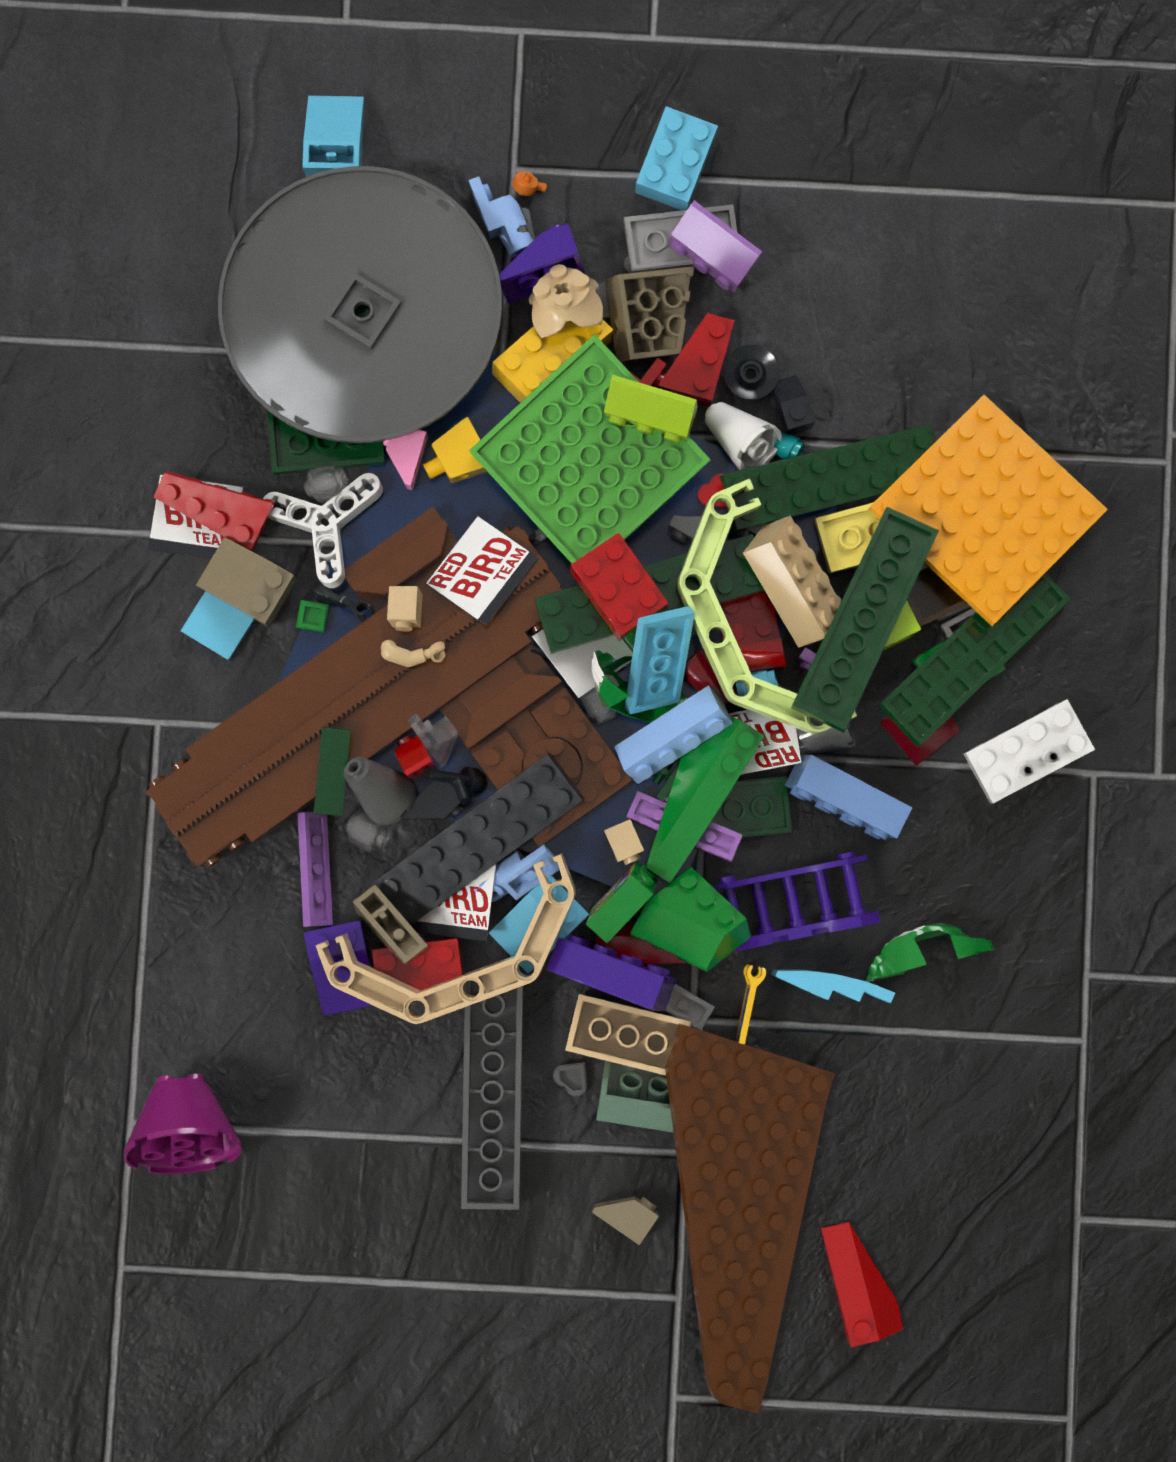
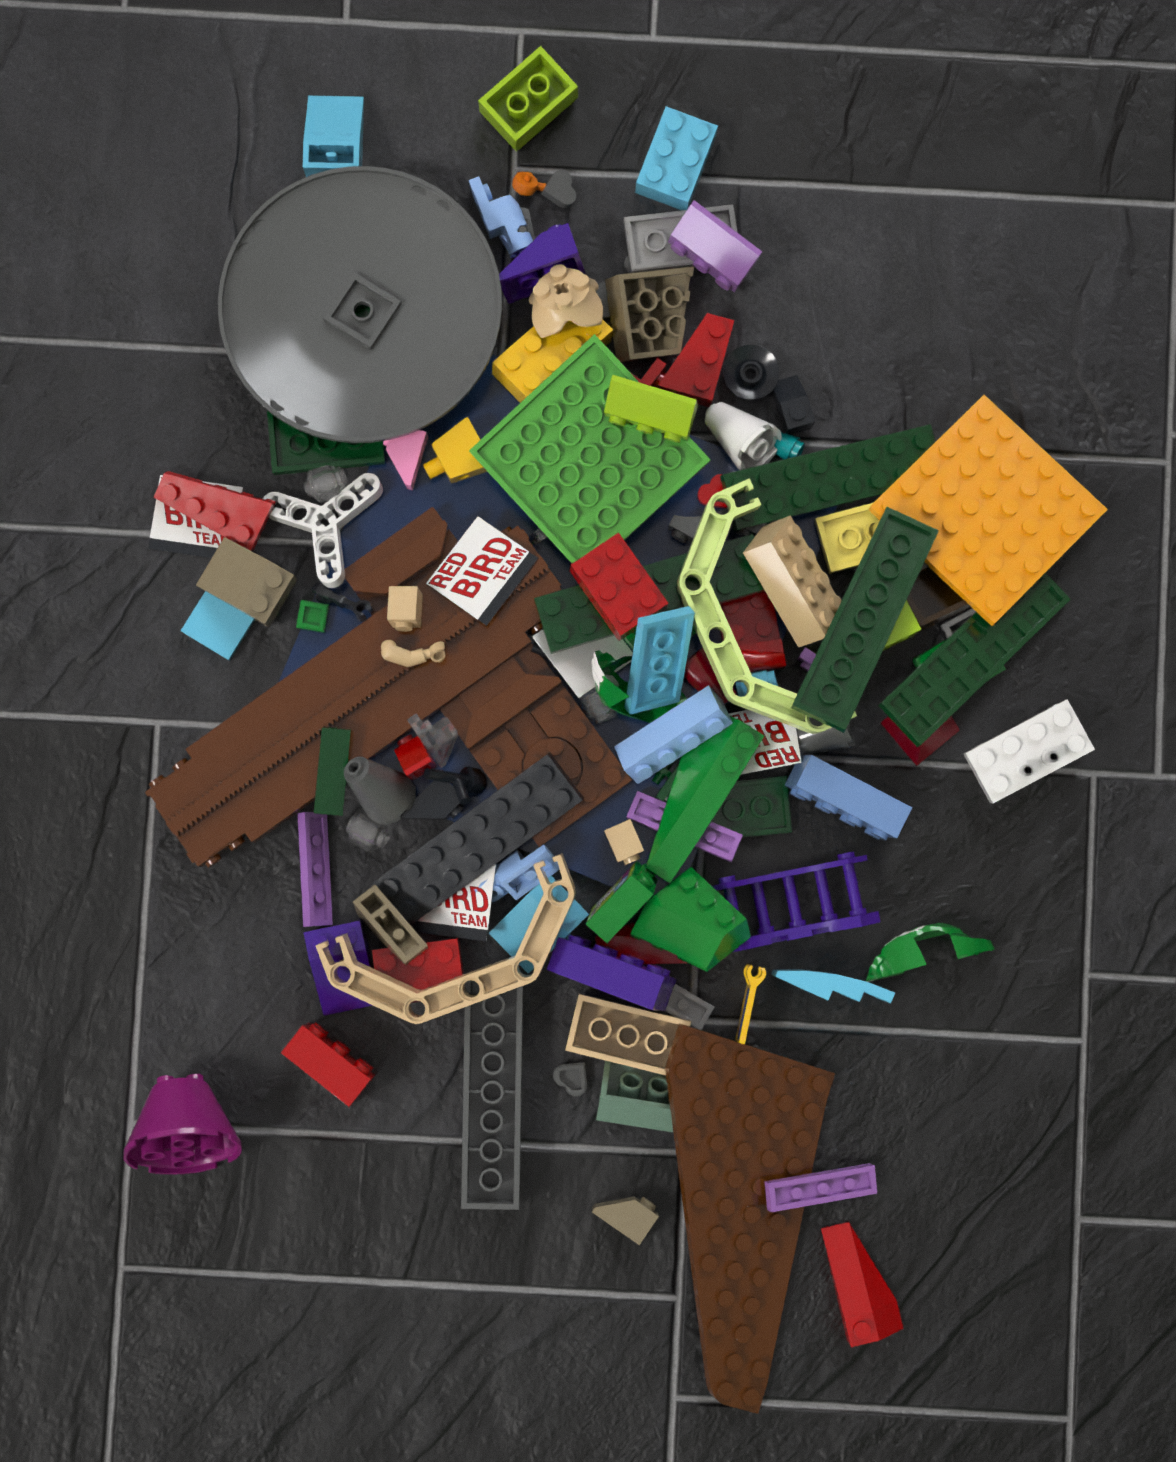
none -> red brick [281,1022,376,1107]
none -> lime brick [478,46,578,152]
none -> dark grey tile [541,170,576,208]
none -> medium lavender plate [765,1163,877,1212]

